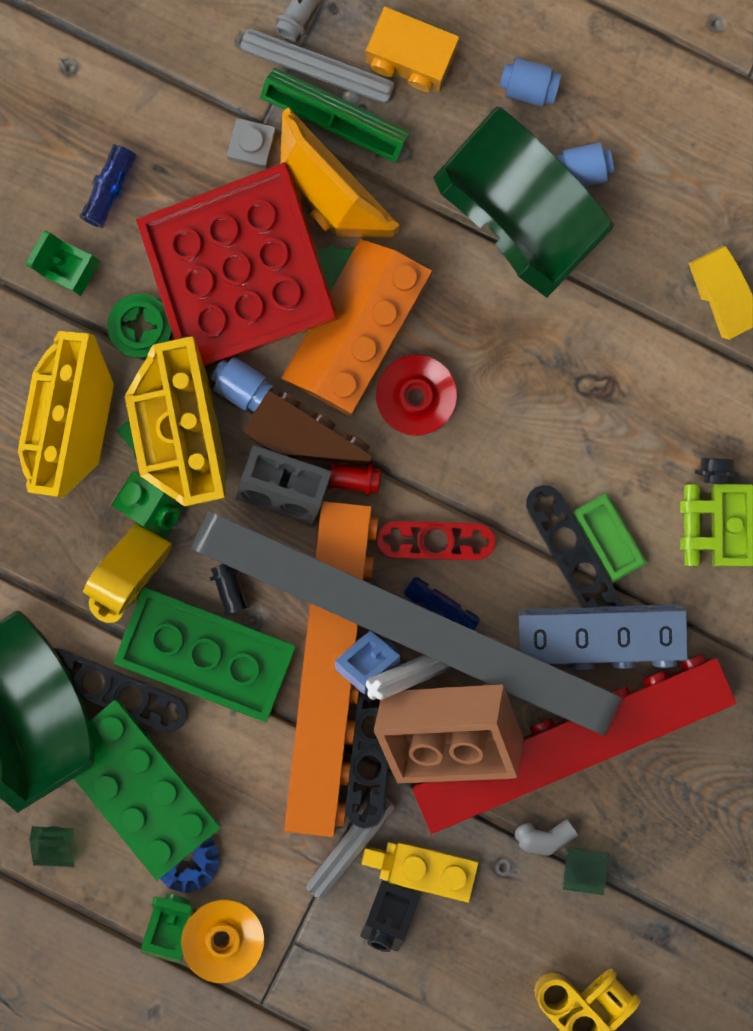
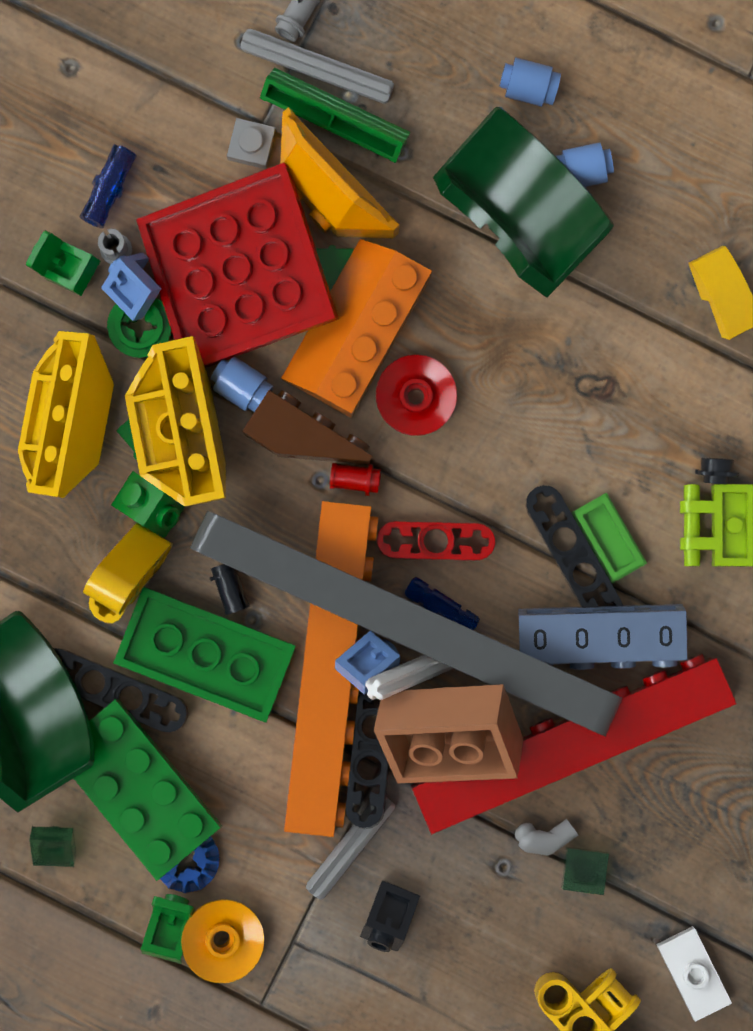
dark grey brick [235,445,331,525] -> none
yellow hinge [361,841,479,903] -> none
light orange brick [366,6,459,92] -> none
none -> light grey pin [98,229,133,265]
none -> medium blue bracket [101,253,161,321]
none -> white plate [656,926,732,1022]

